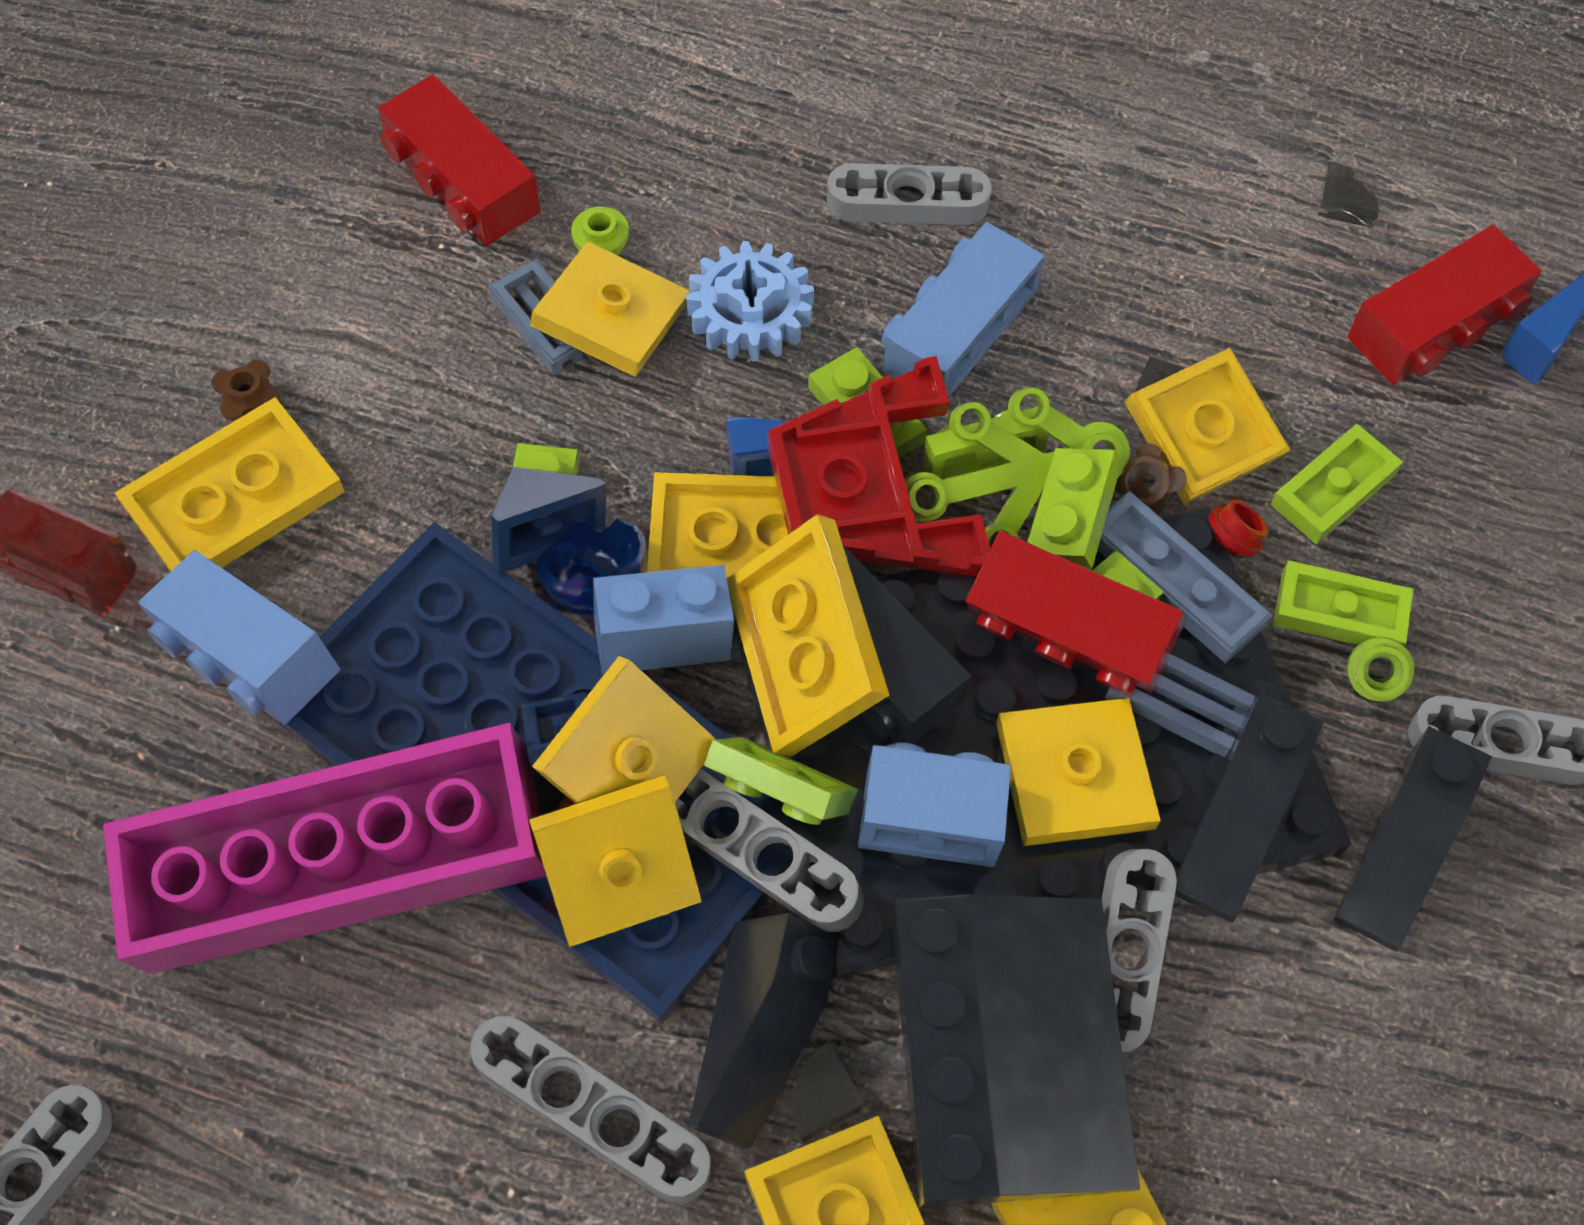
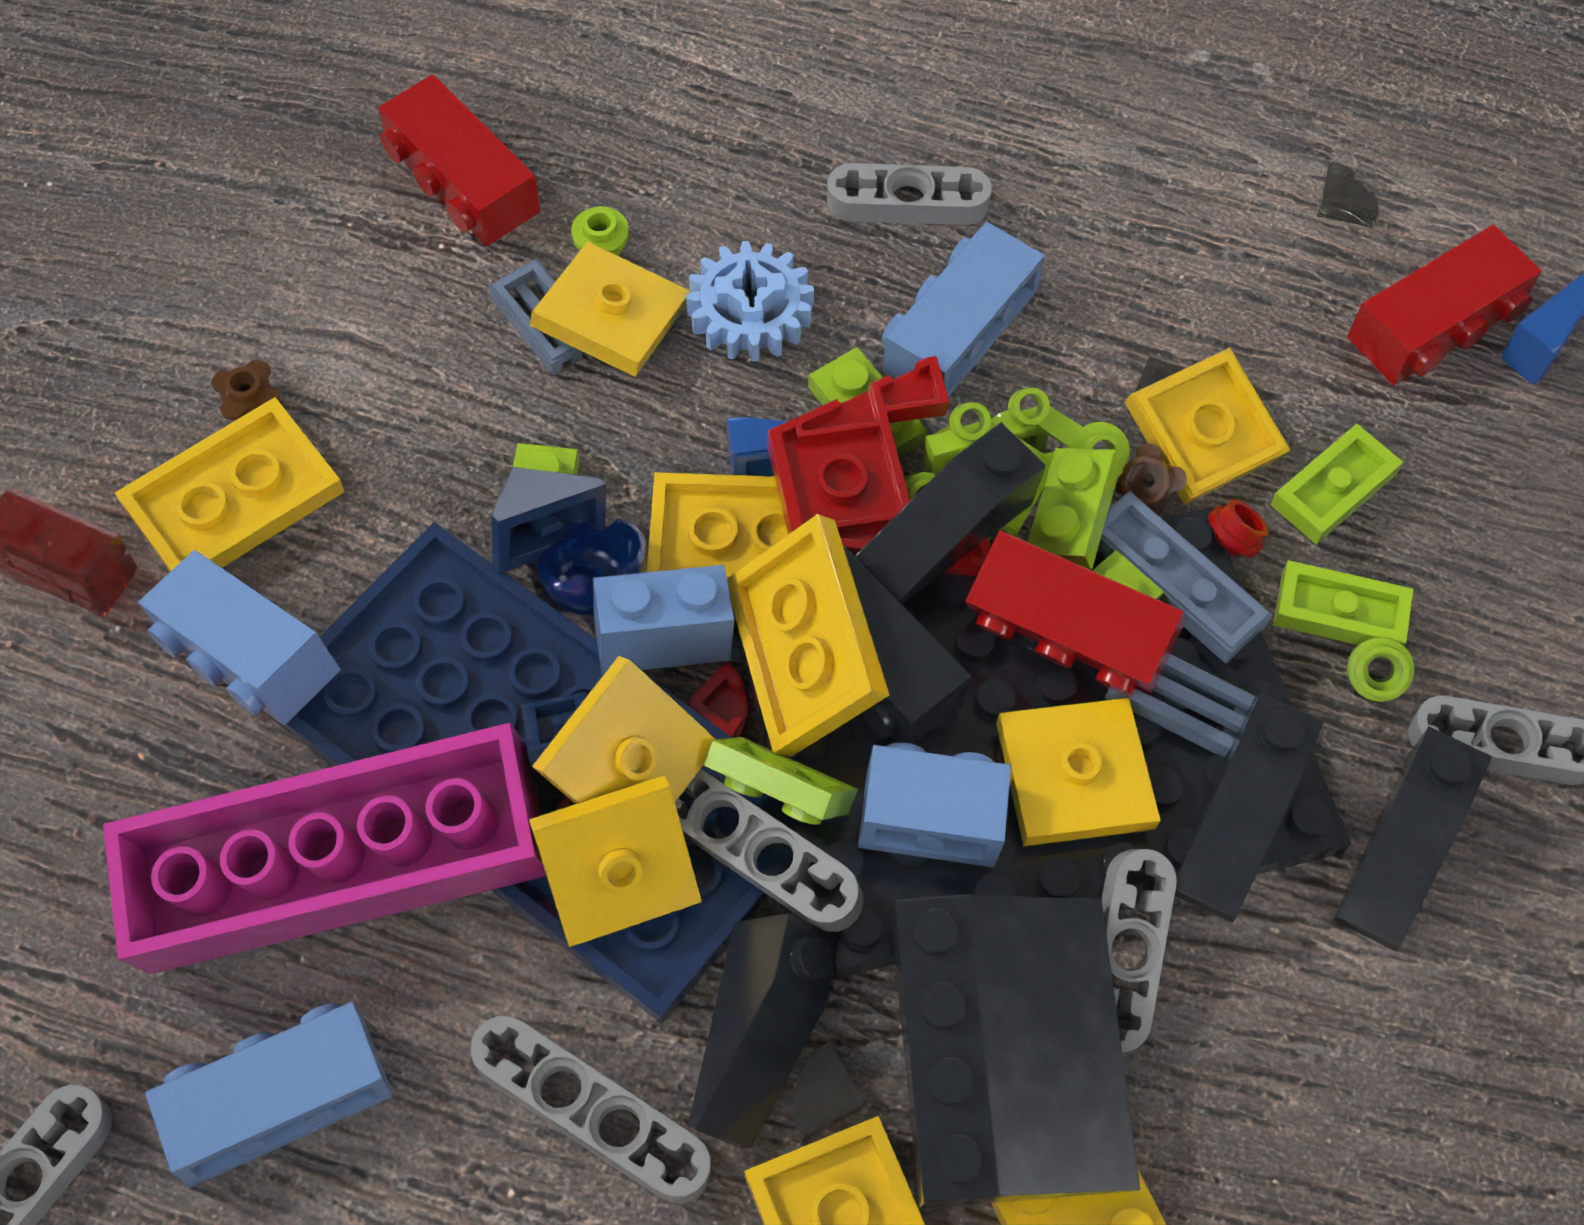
none -> medium blue brick [145,1001,394,1188]
none -> red tile [685,662,748,738]
none -> black slope [855,422,1046,604]

